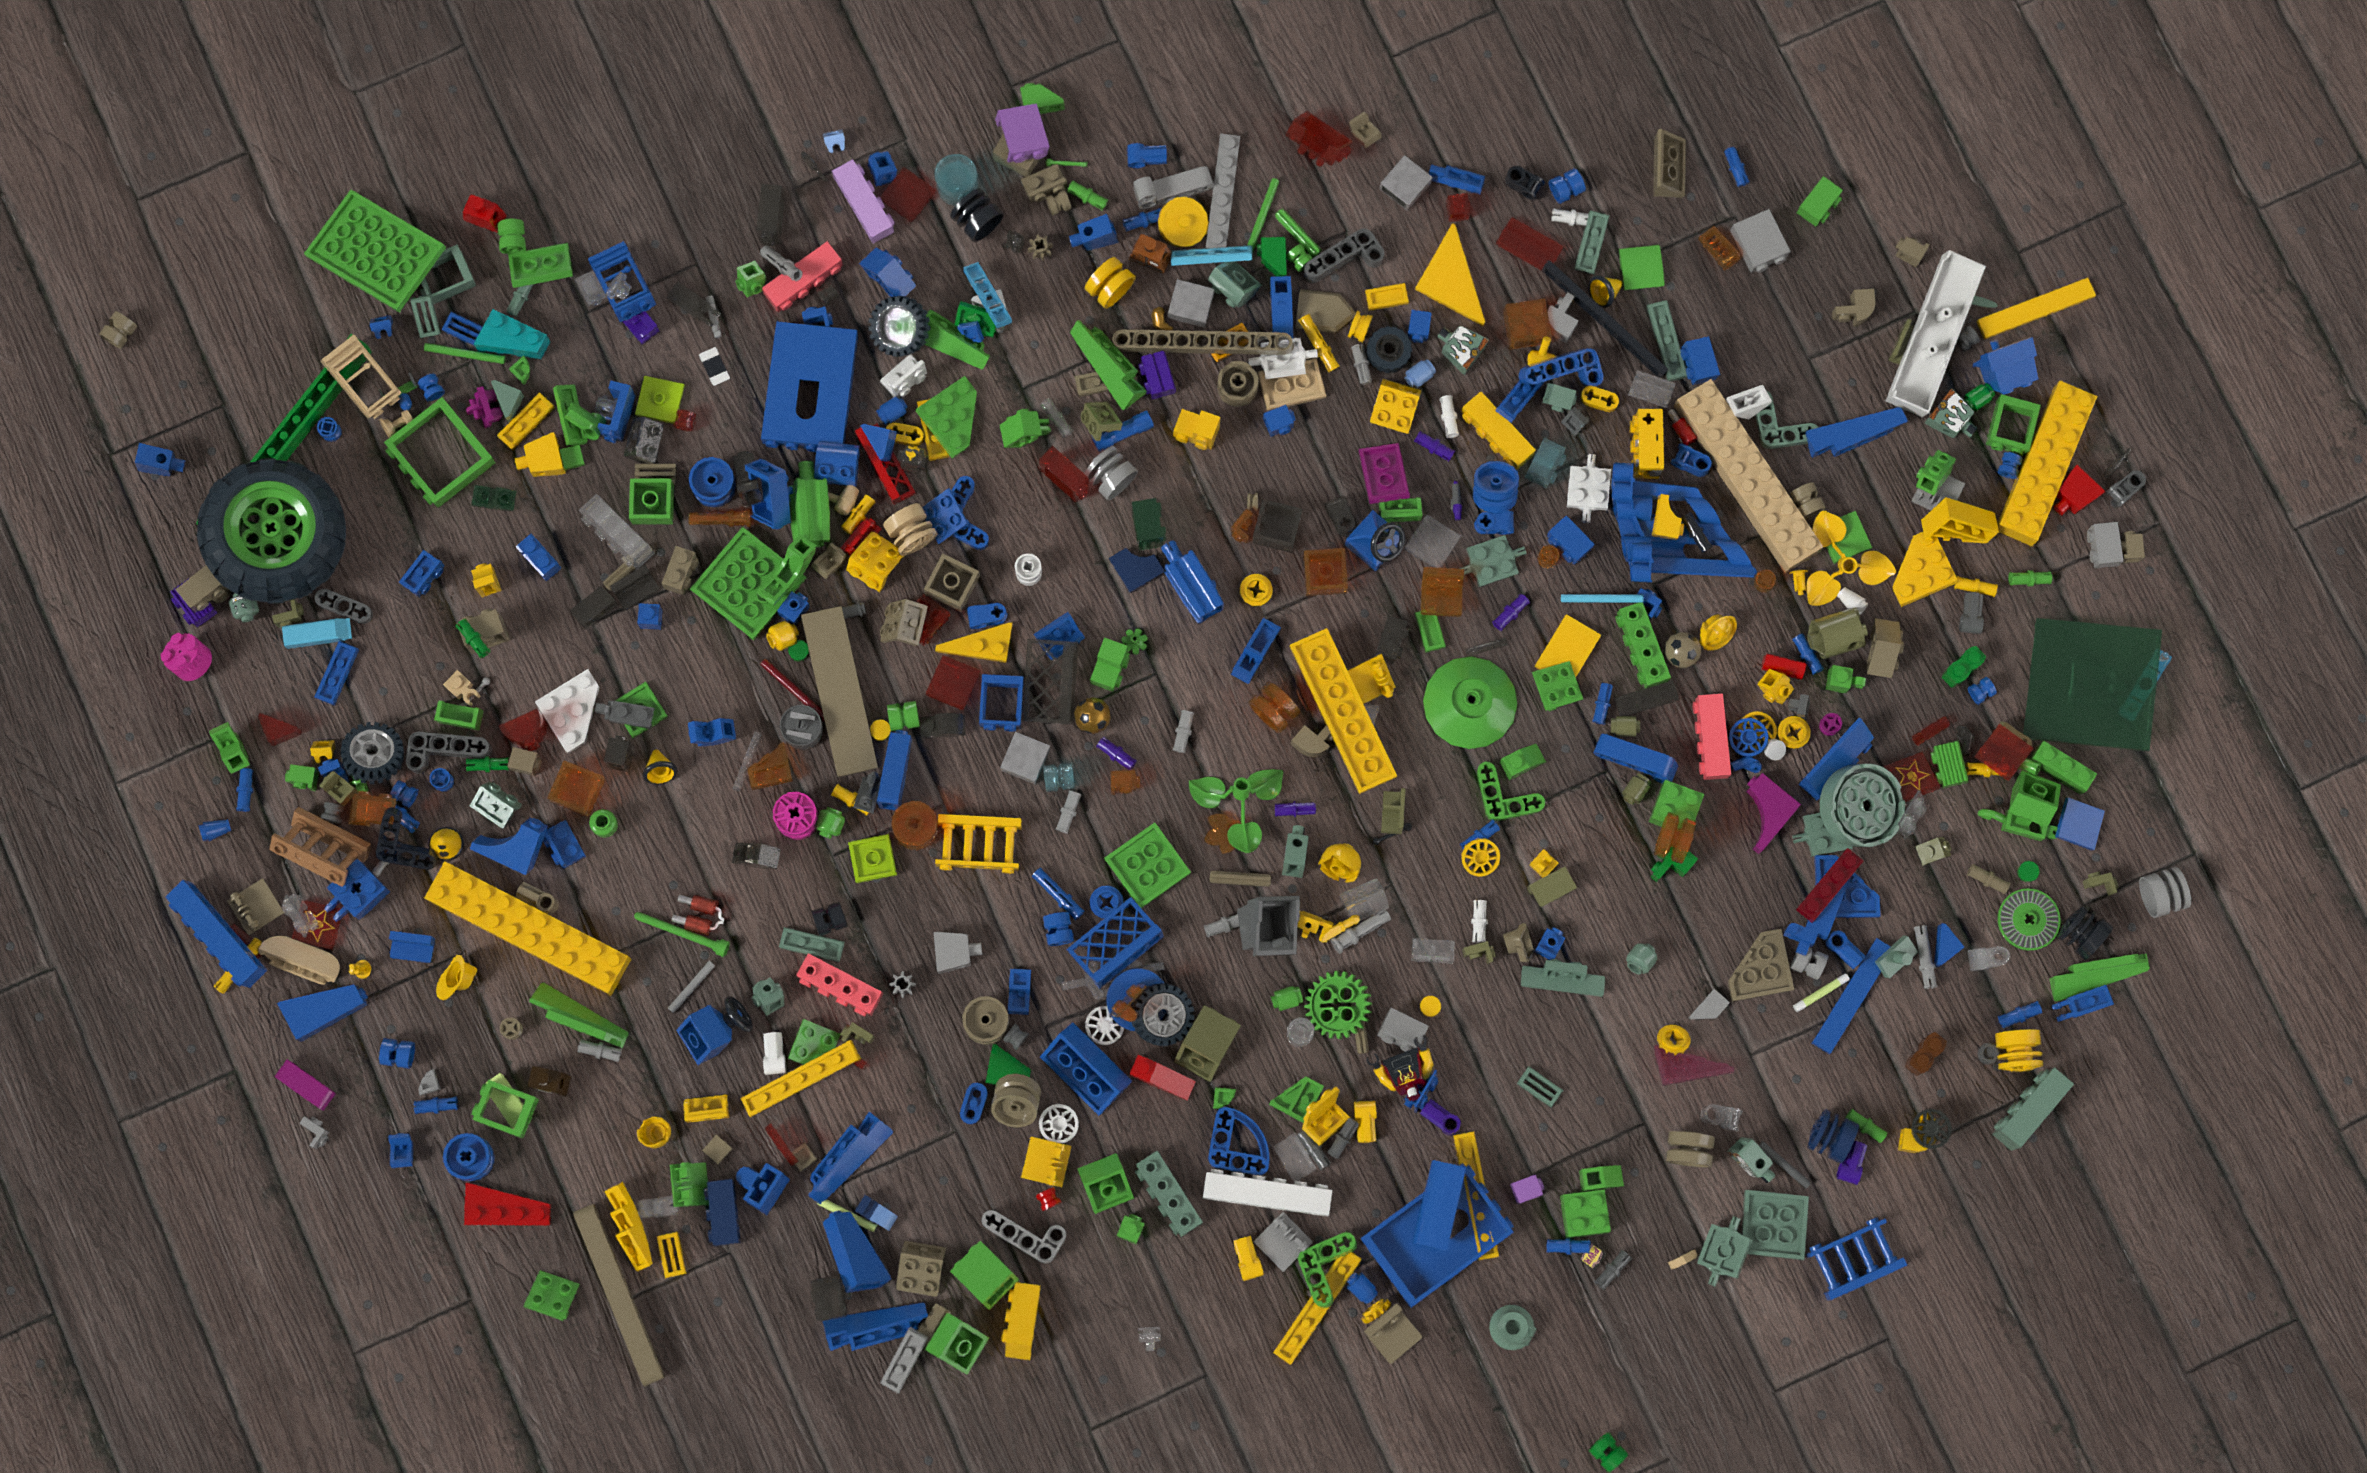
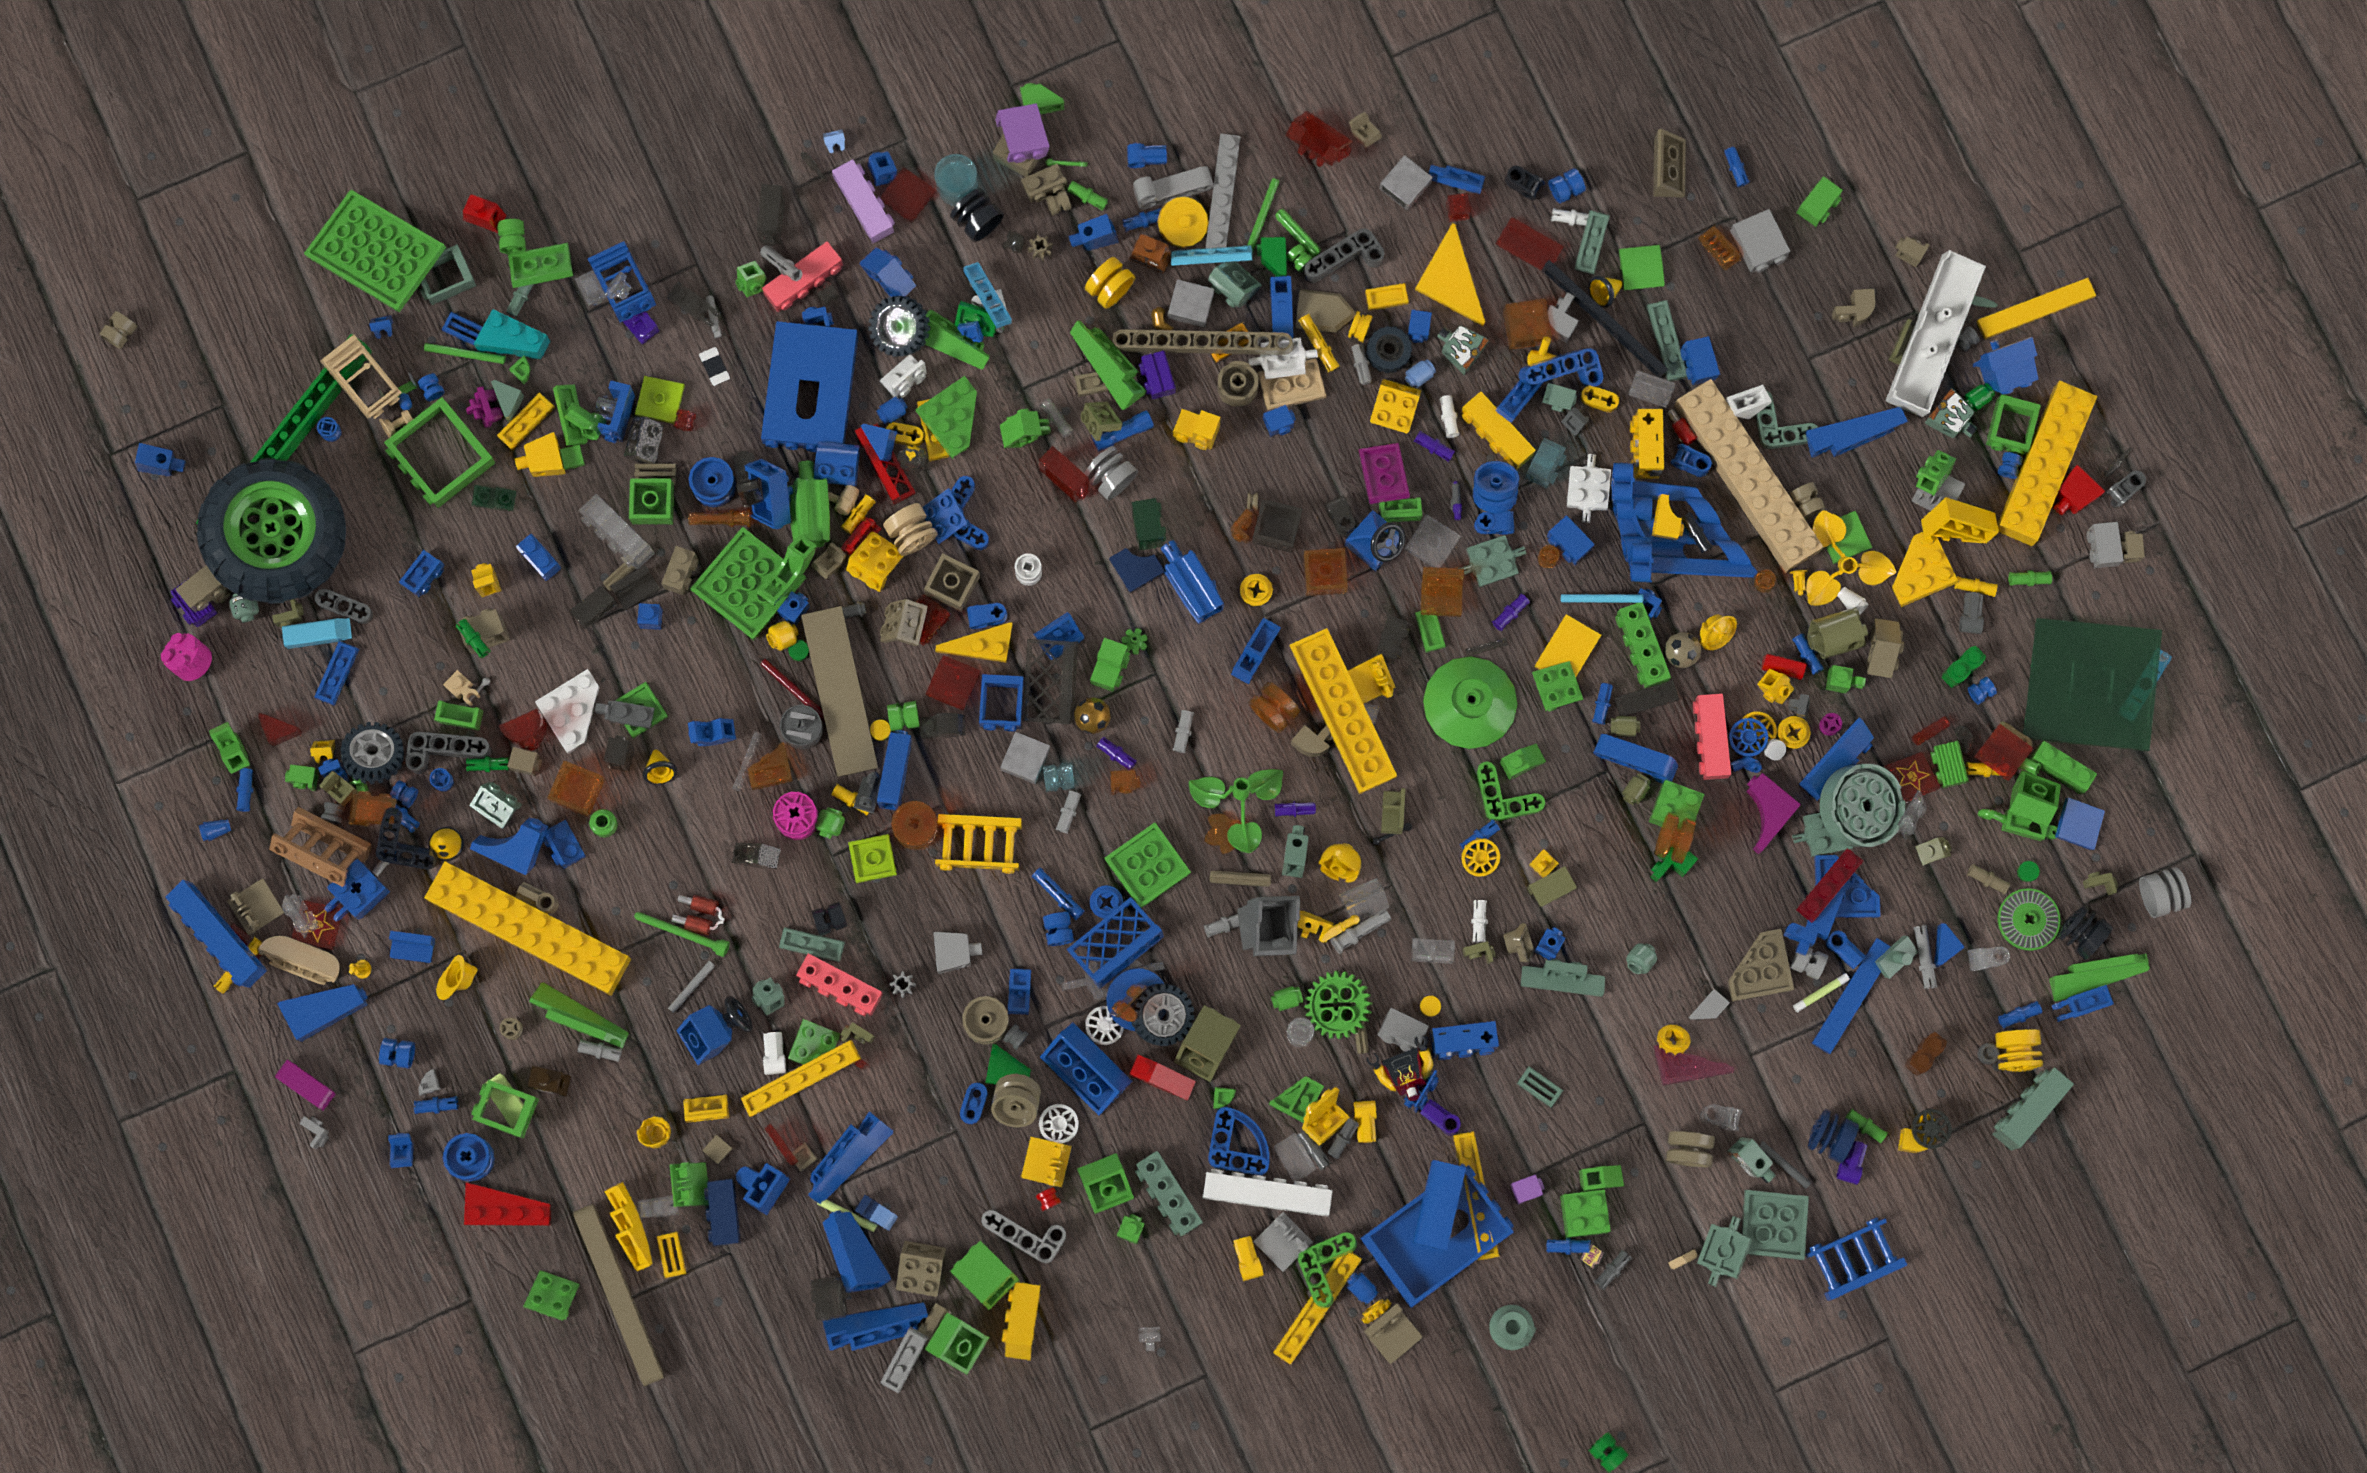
sand green tile [410,294,441,338] -> none
none -> blue piece [1430,1021,1499,1061]

